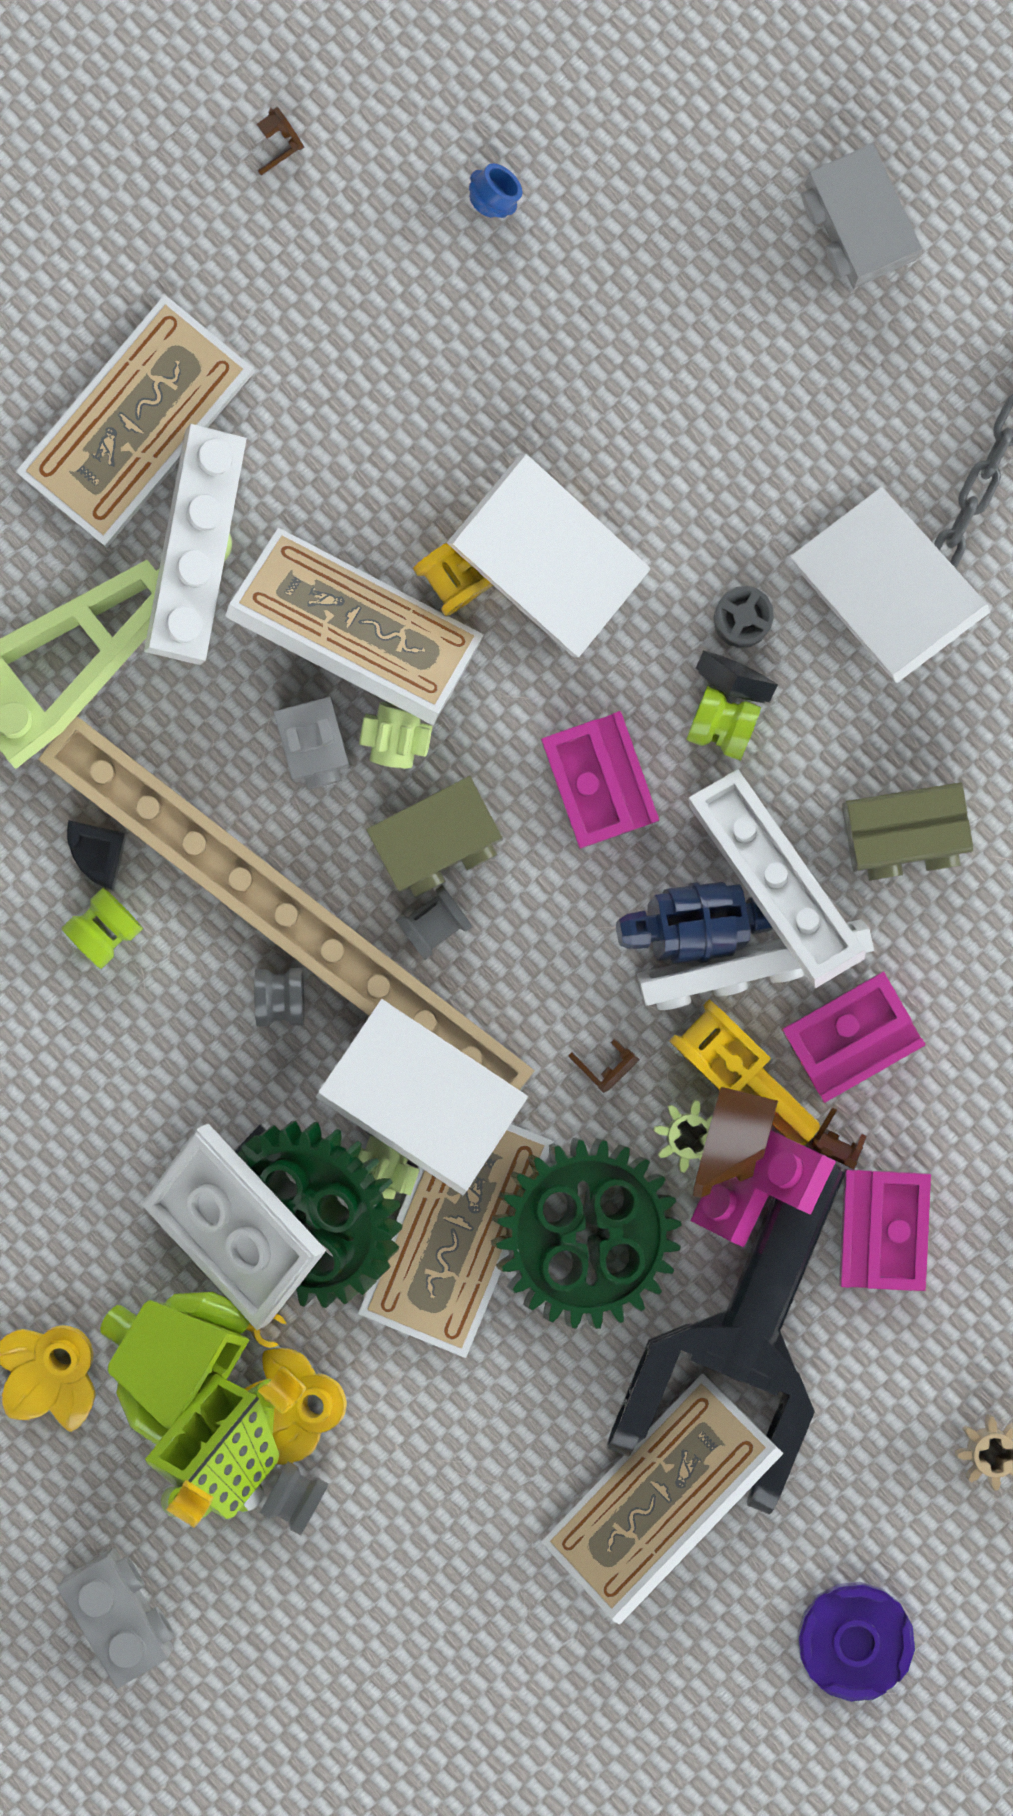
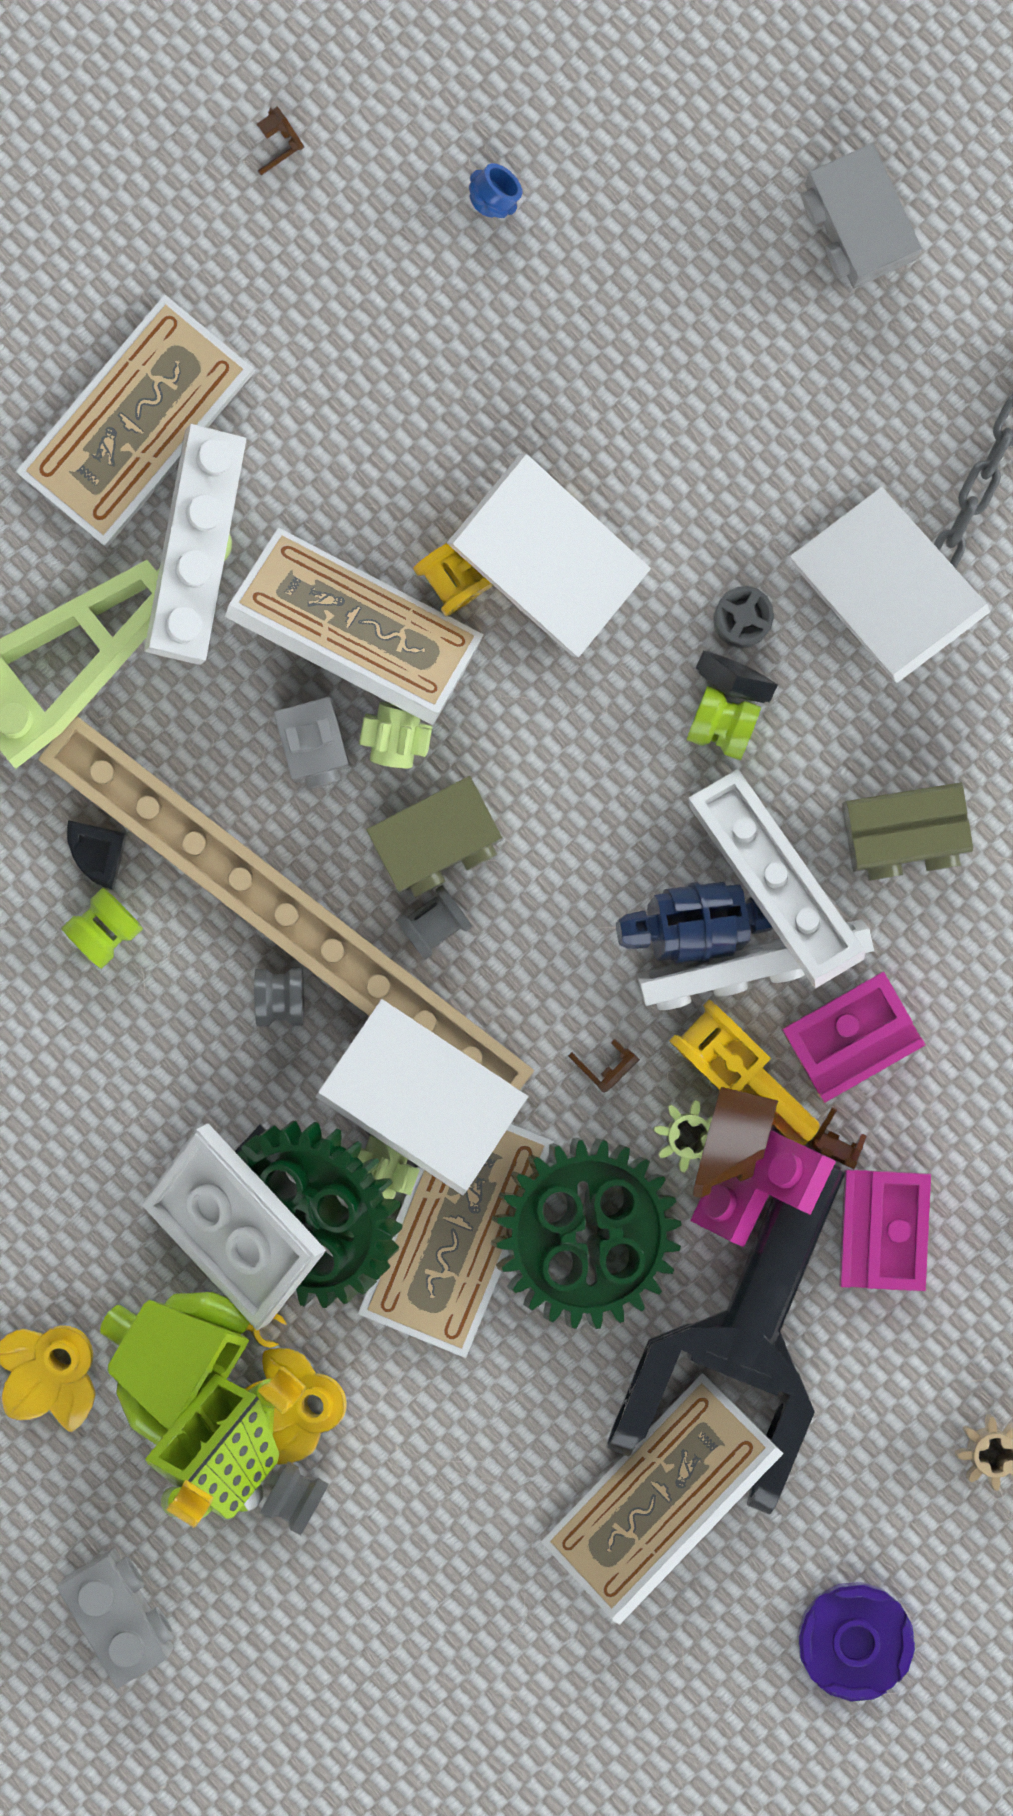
dark pink plate [541,711,660,849] -> none

